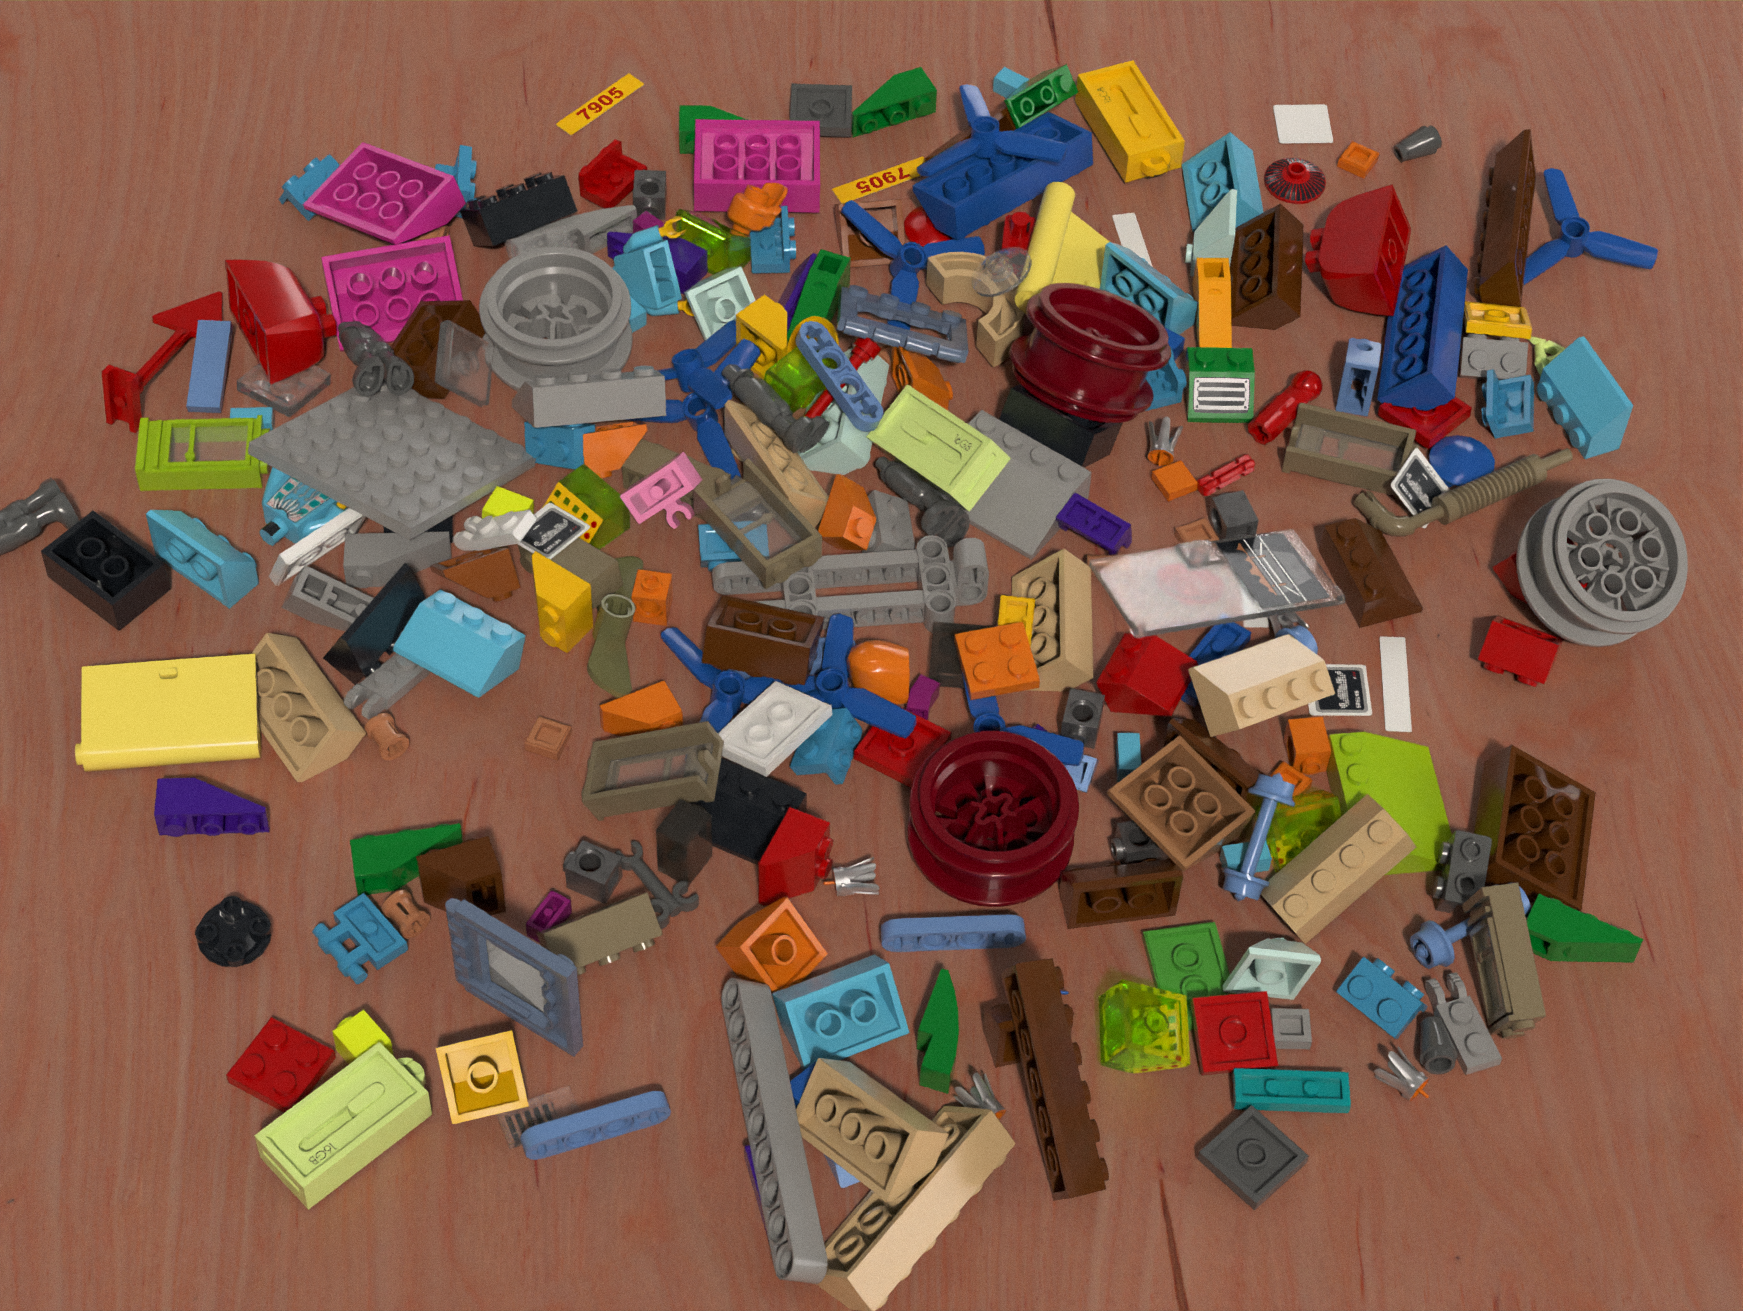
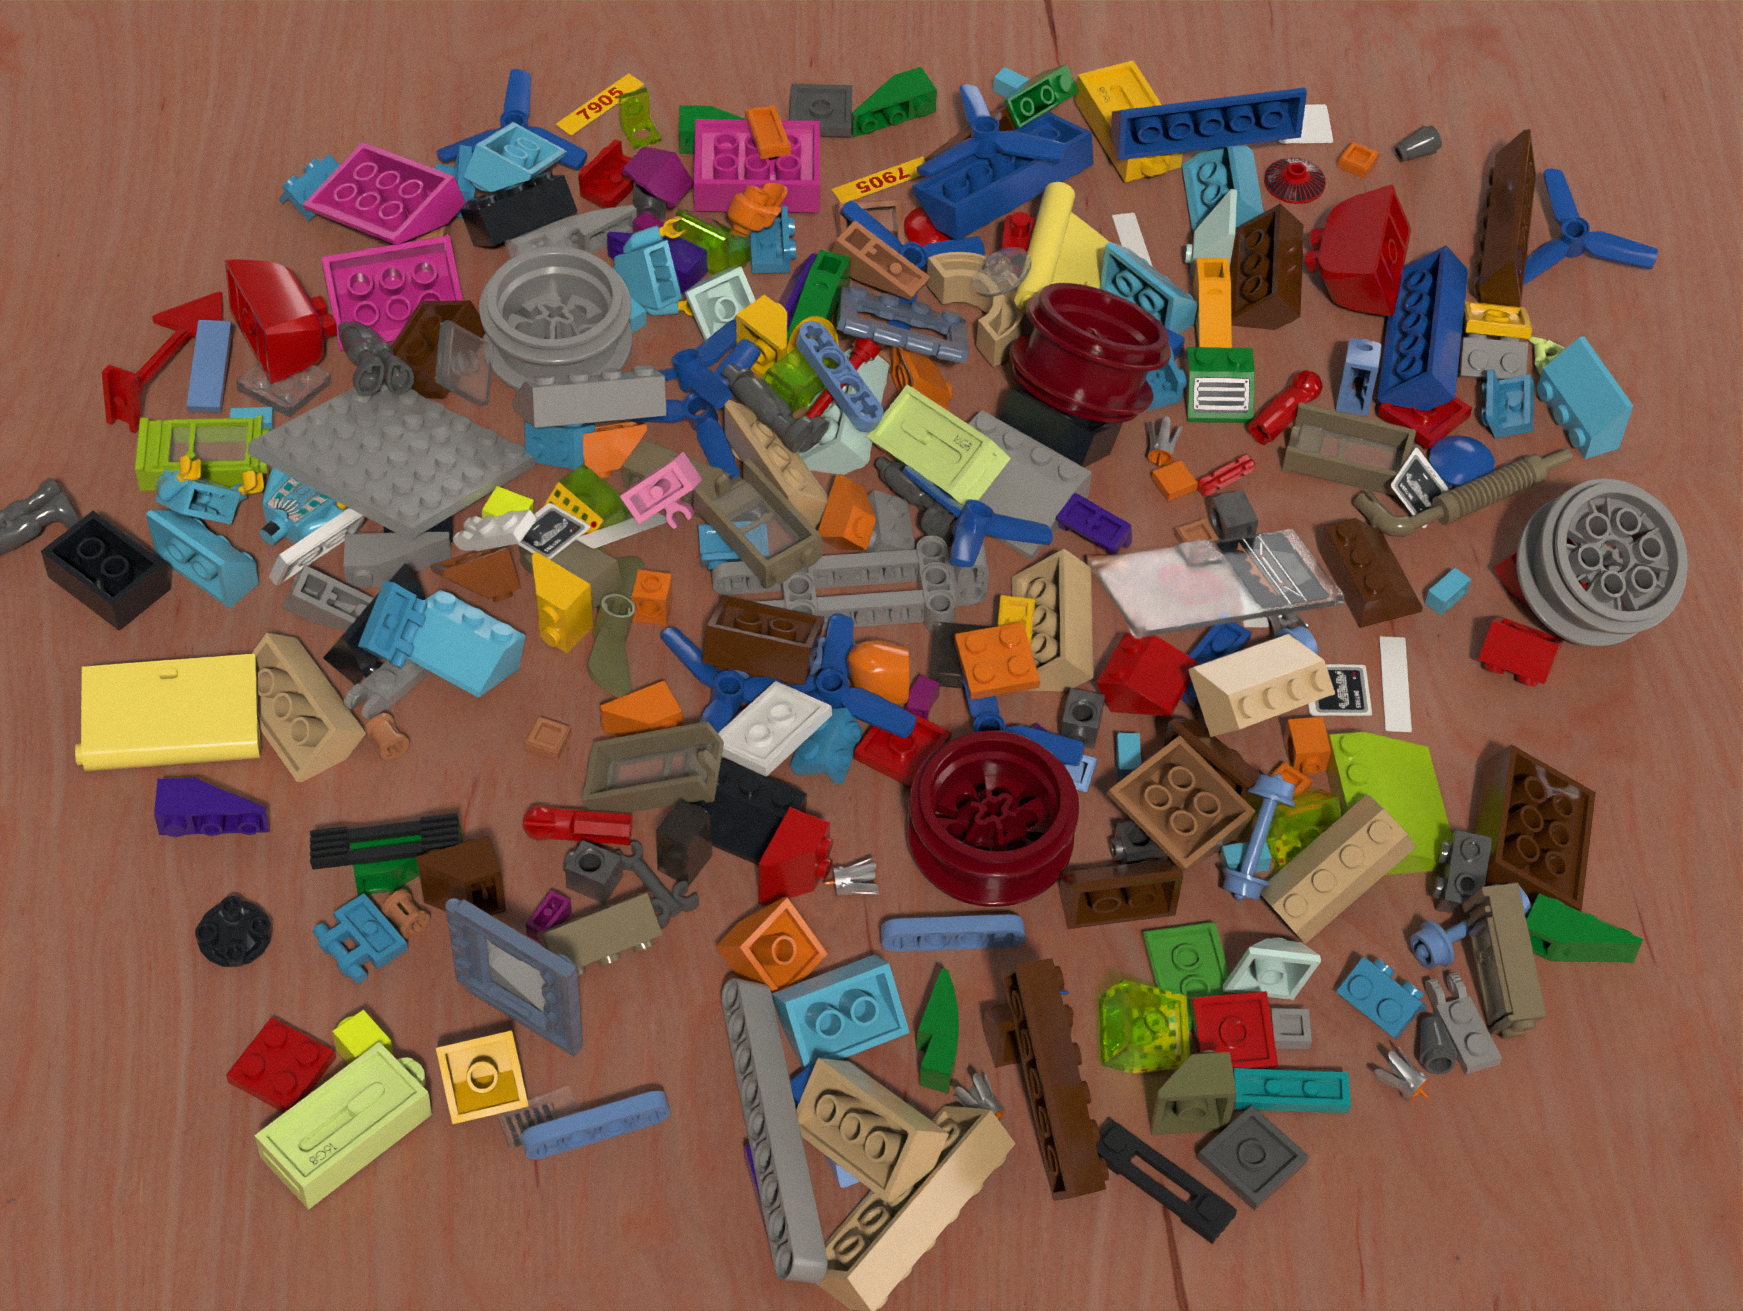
none -> medium azure torso [156,456,264,524]
none -> black container [310,813,460,870]
none -> dark azure plate [358,580,428,669]
none -> blue piece [436,69,587,169]
none -> medium azure slope [464,122,567,192]
none -> red piece [523,805,633,845]
none -> white sticker [575,513,667,549]
none -> clear neon green bracket [618,88,662,150]
none -> magenta slope [621,146,694,209]
none -> orange tile [745,105,791,159]
none -> nougat slope [832,220,931,300]
none -> blue piece [902,466,1053,567]
none -> black container [1096,1120,1237,1244]
none -> blue slope [1111,87,1307,160]
none -> olive slope [1150,1050,1237,1135]
none -> medium azure piece [1425,568,1472,616]

